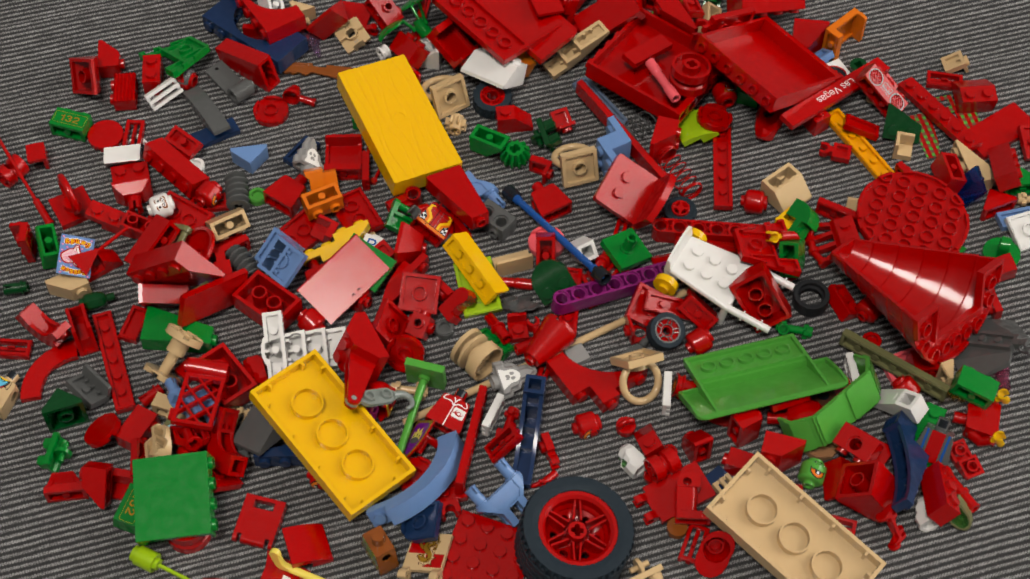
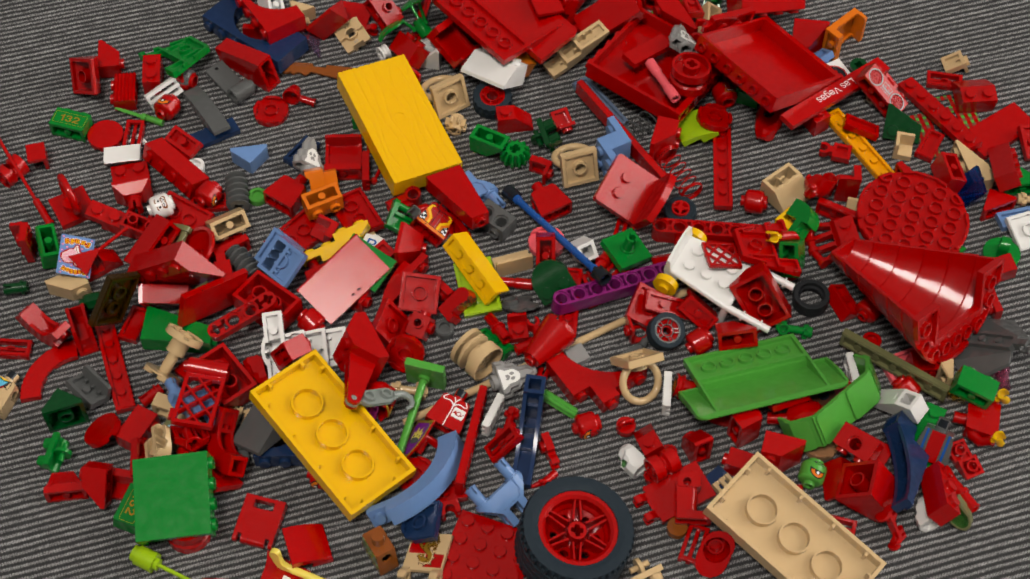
none -> dark brown tile [88,271,141,327]
none -> bright green piece [114,107,164,126]
none -> red head [154,94,181,121]
none -> red beam [207,291,278,341]
none -> brick [270,333,312,371]
none -> bright green axle [544,389,578,419]
none -> light grey rock [668,24,698,53]
none -> red window [701,242,742,269]
none -> red slope [714,321,758,351]
none -> red piece [803,172,838,199]
none -> red panel [833,165,862,202]
none -> red tile [914,128,945,163]

